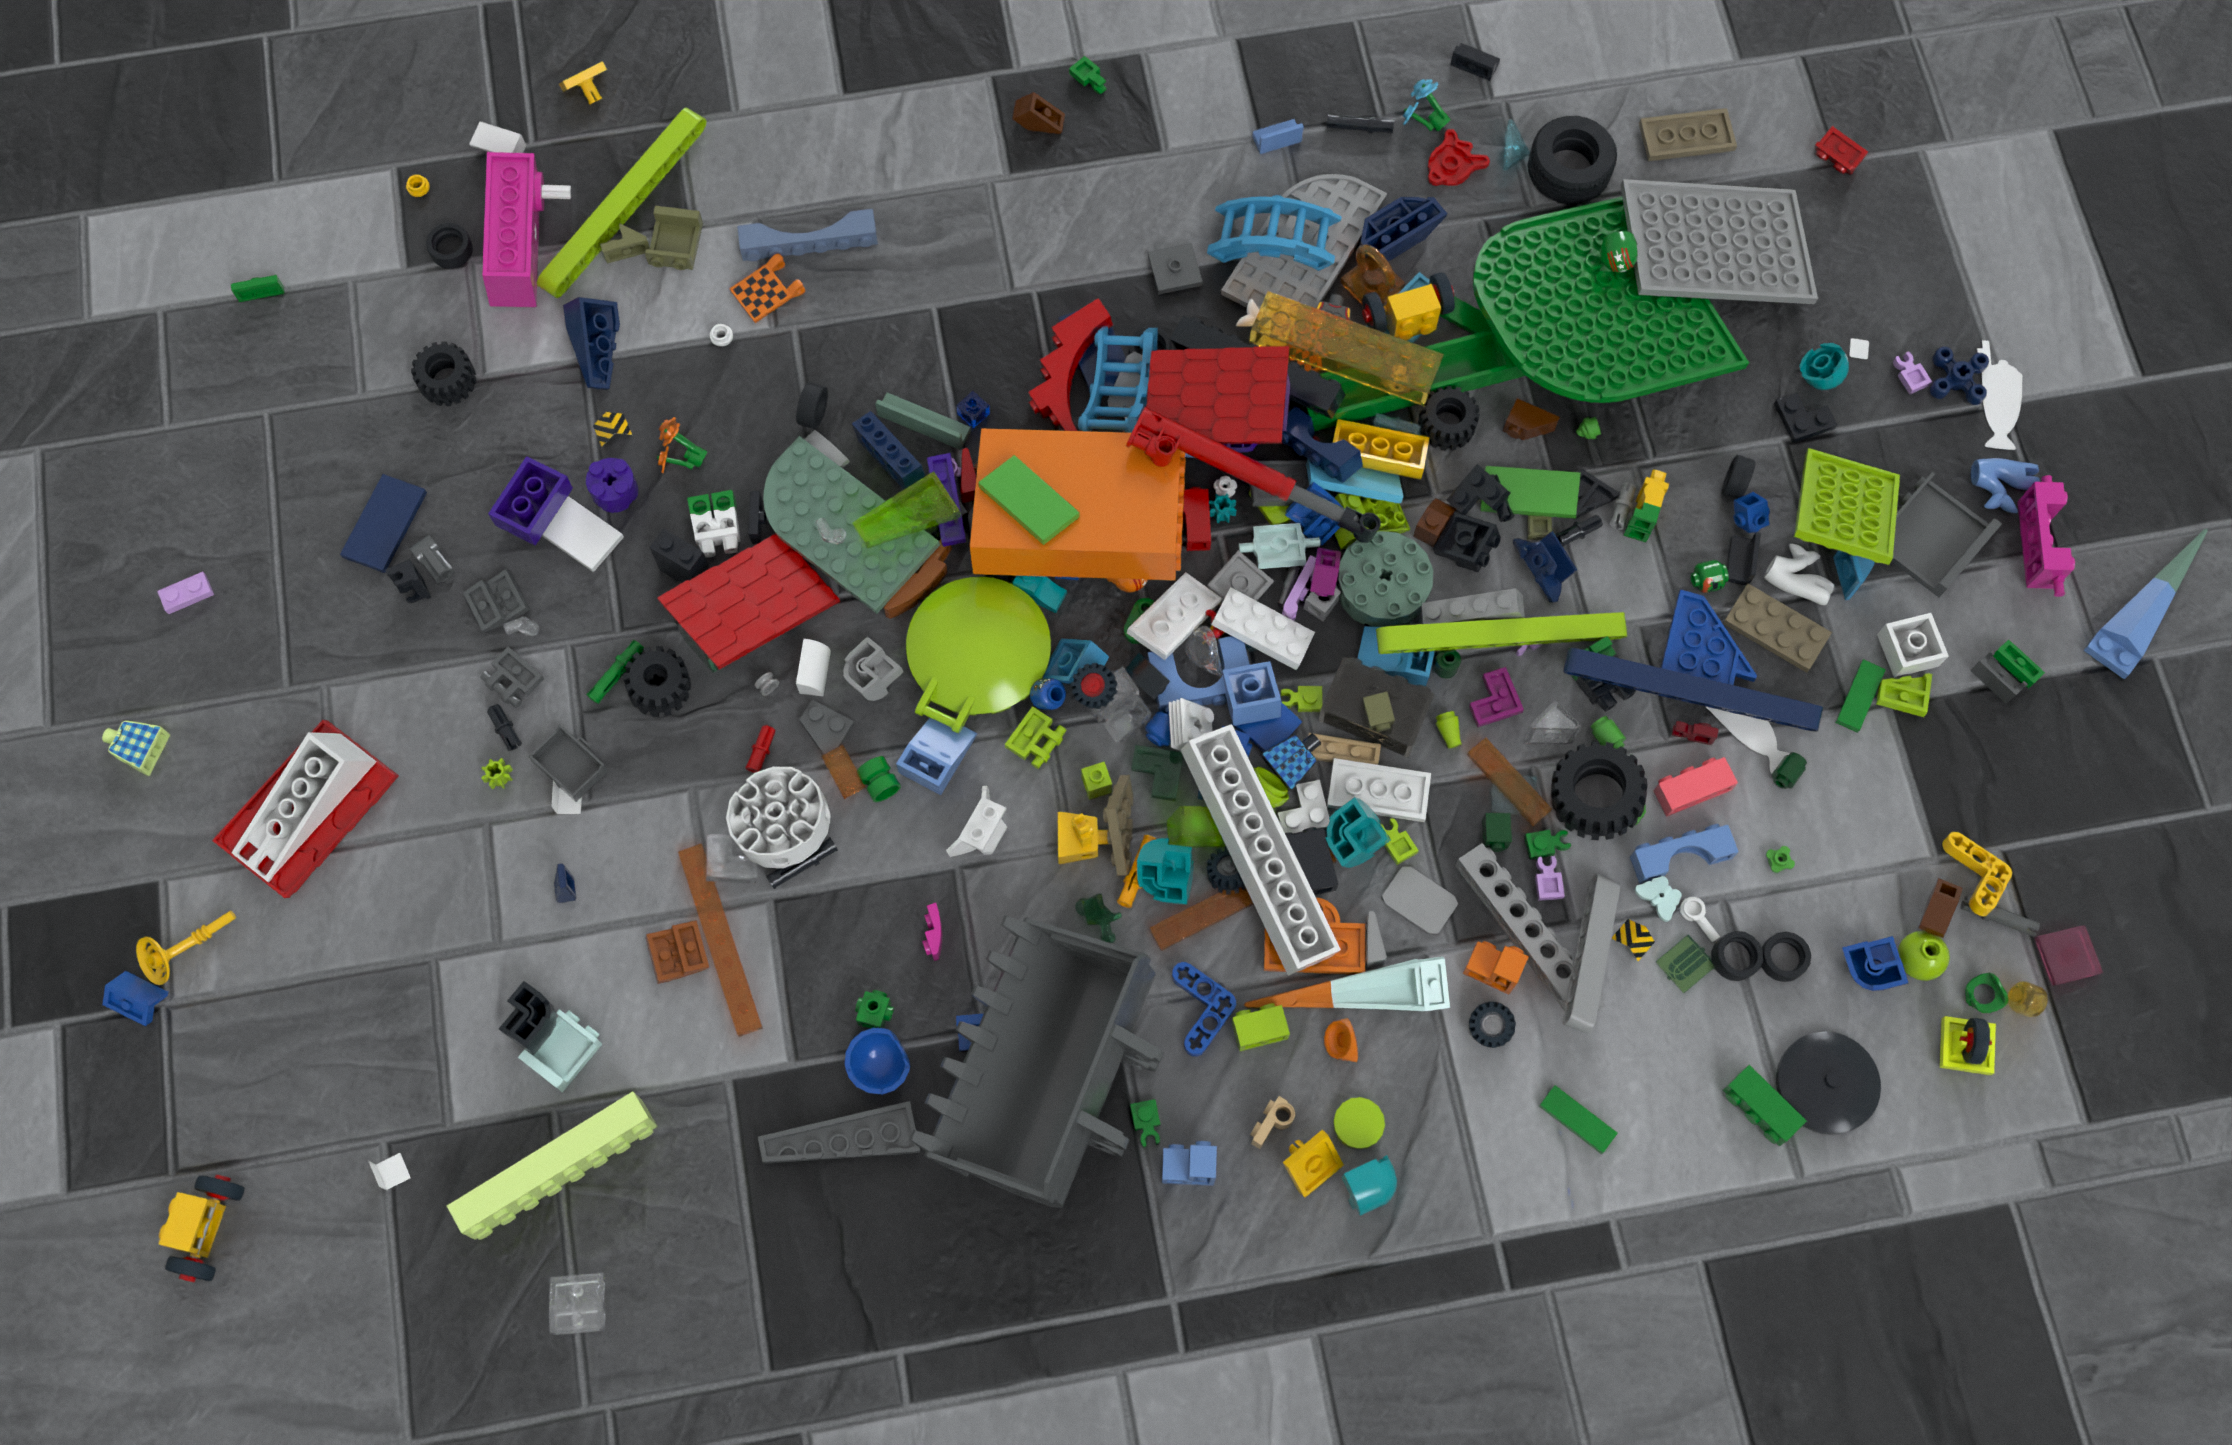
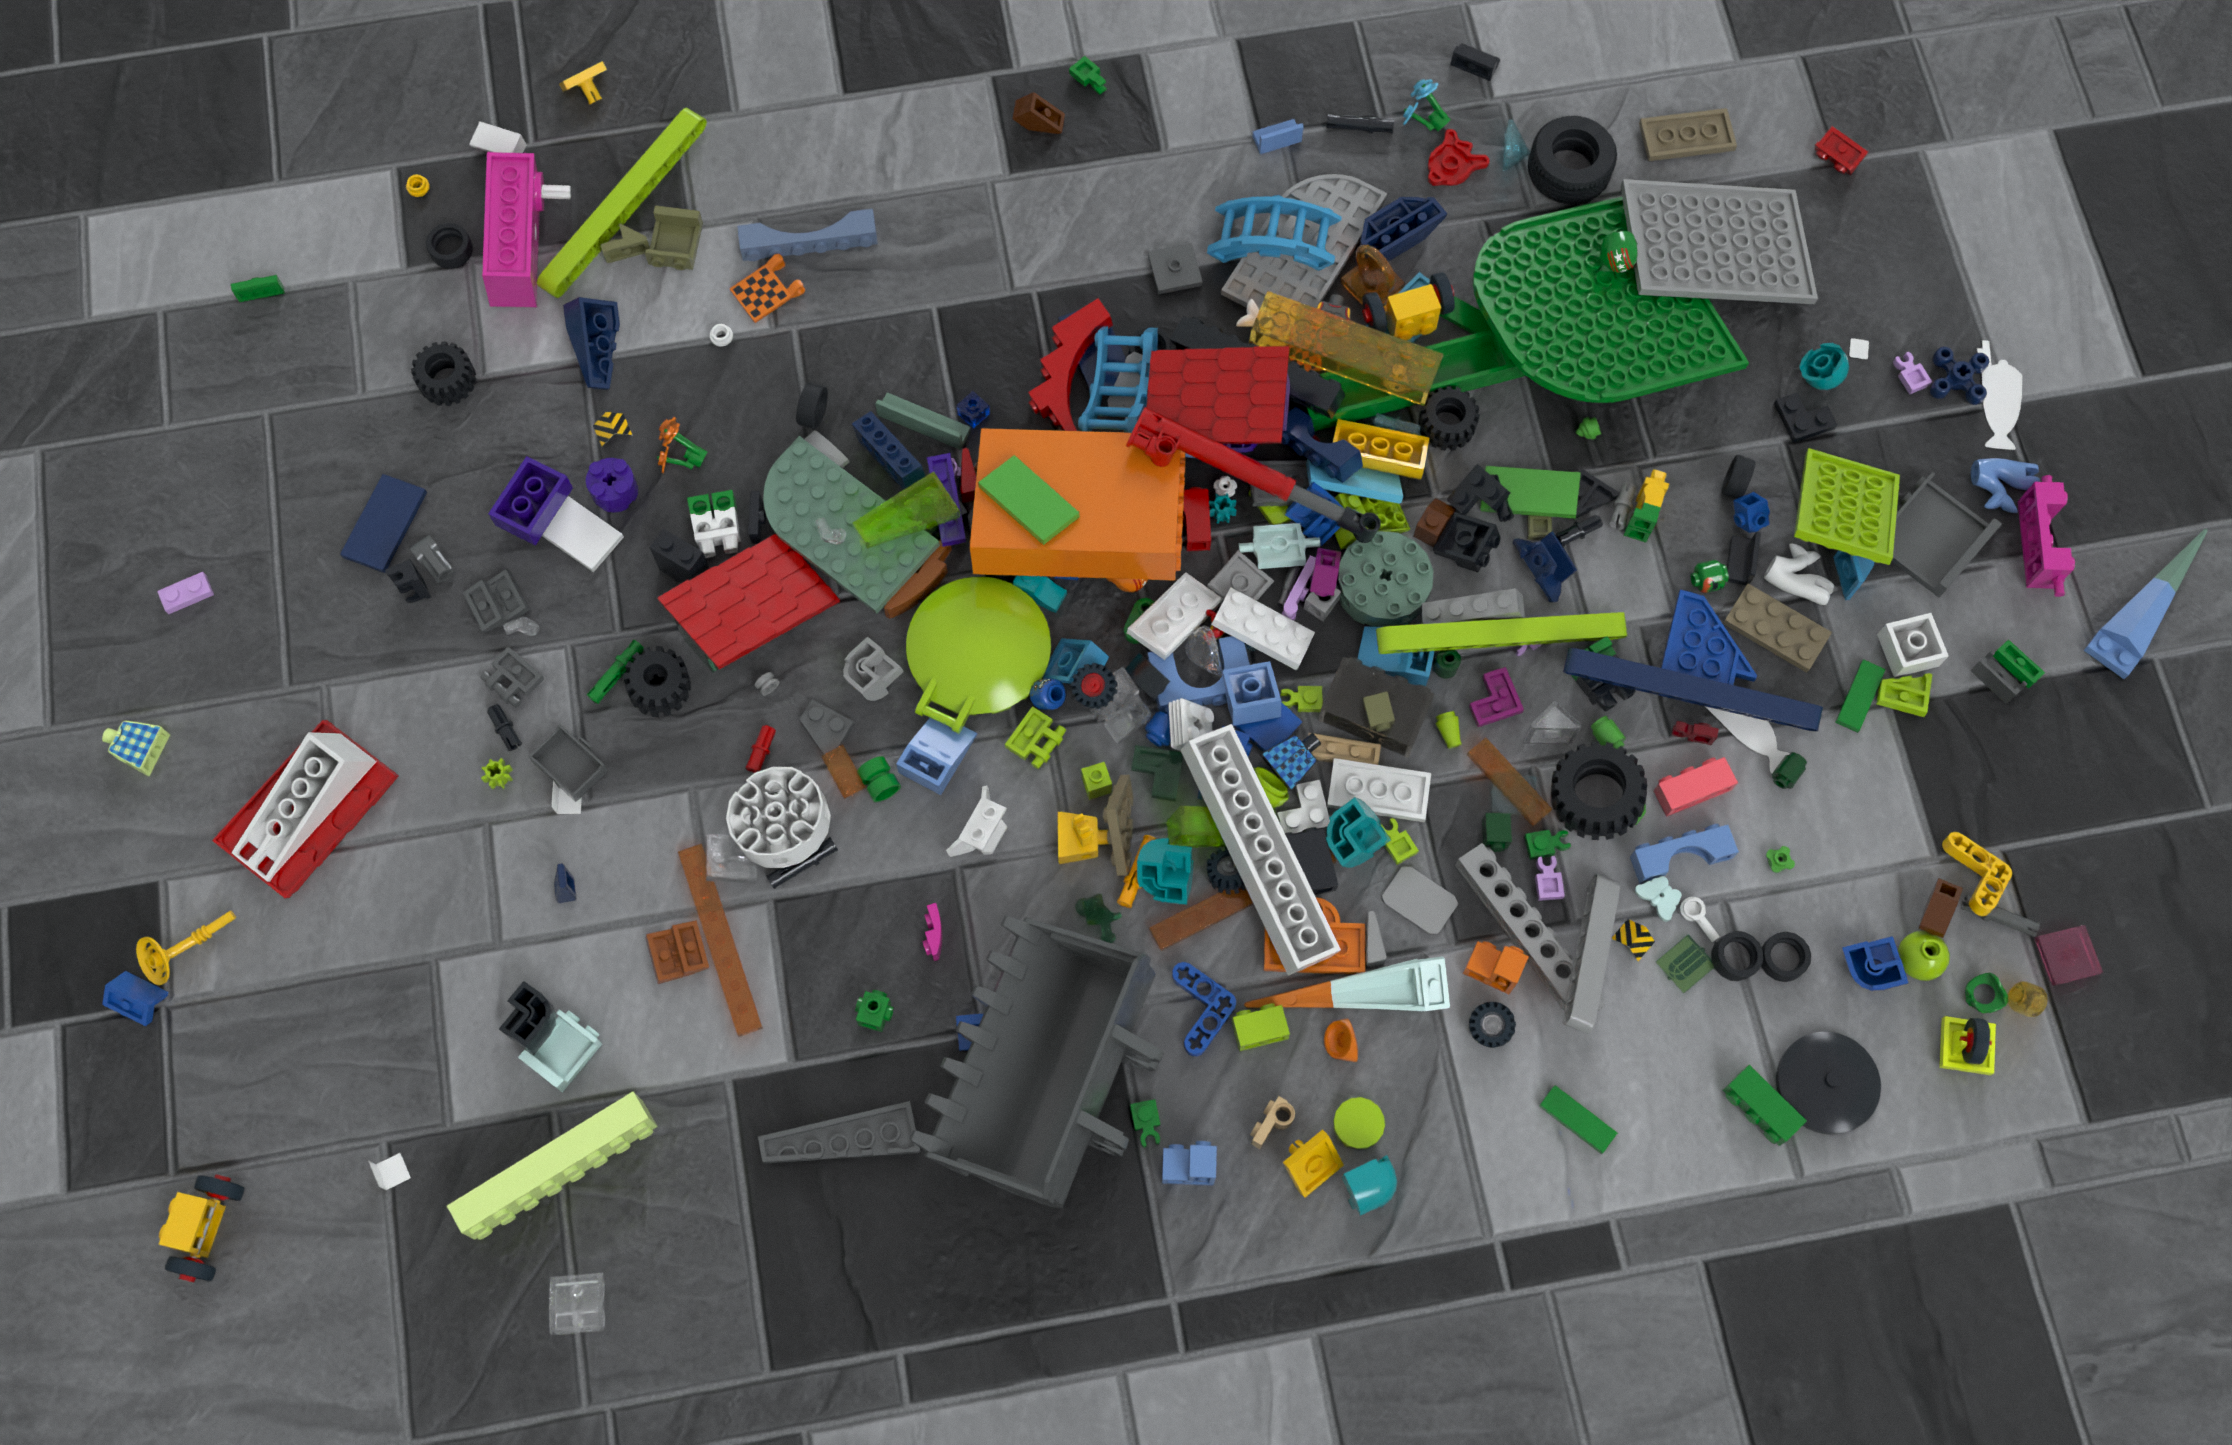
white brick [796,639,831,696] -> none
blue cylinder [845,1028,910,1094] -> none
reddish brown slope [1503,398,1560,440] -> none

